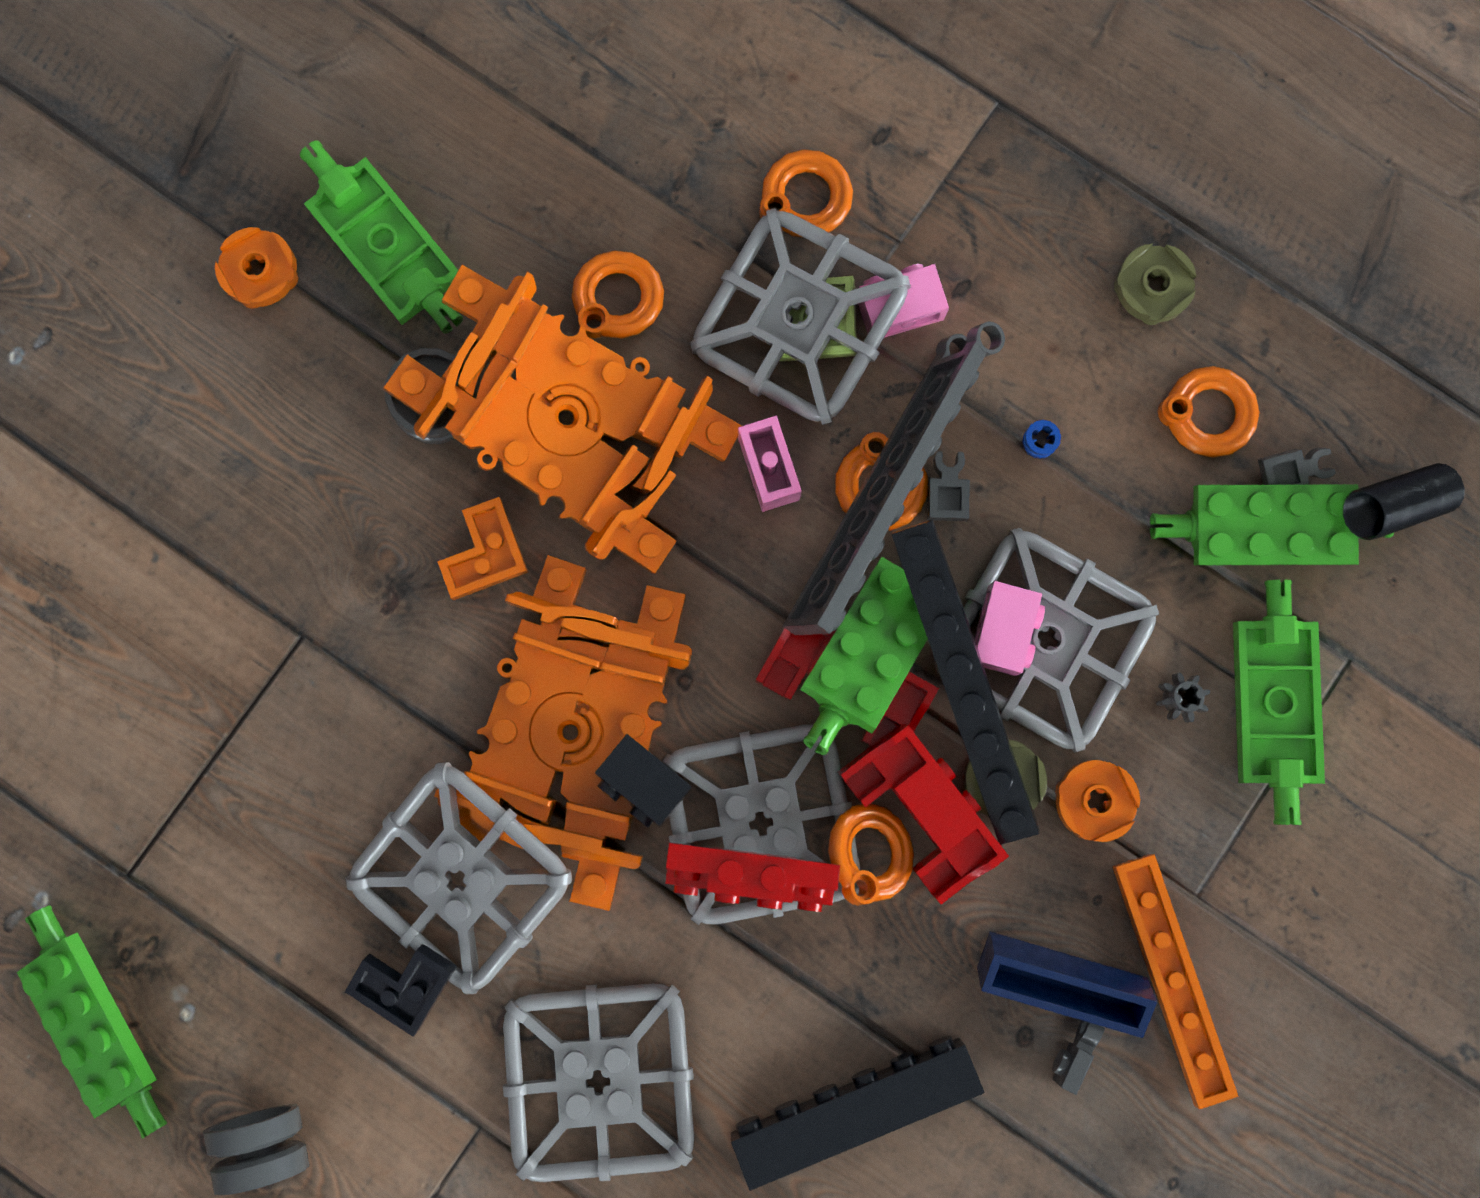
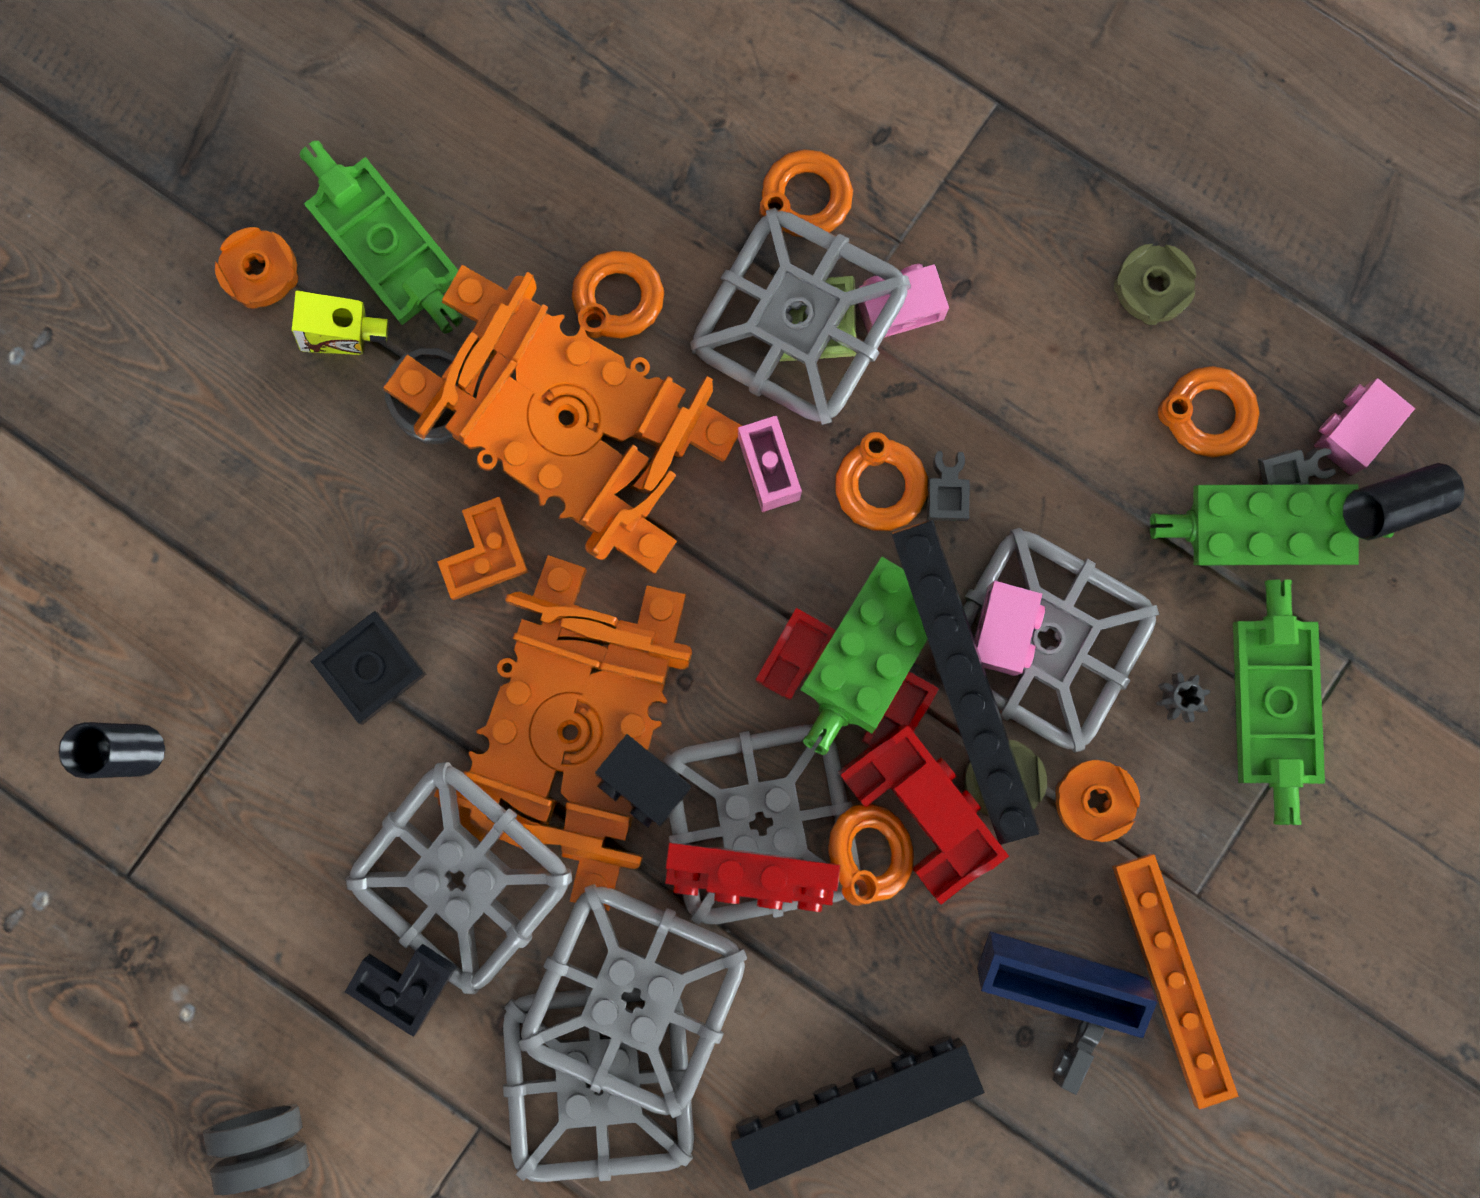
bright green plate [17,905,167,1139] -> none
dark grey hinge [782,321,1005,635] -> none
blue bush [1022,420,1061,459] -> none
none -> black piece [58,722,165,779]
none -> neon yellow torso [292,291,388,355]
none -> black plate [310,611,427,725]
none -> light grey plate [518,884,748,1118]
none -> bright pink brick [1314,378,1415,476]

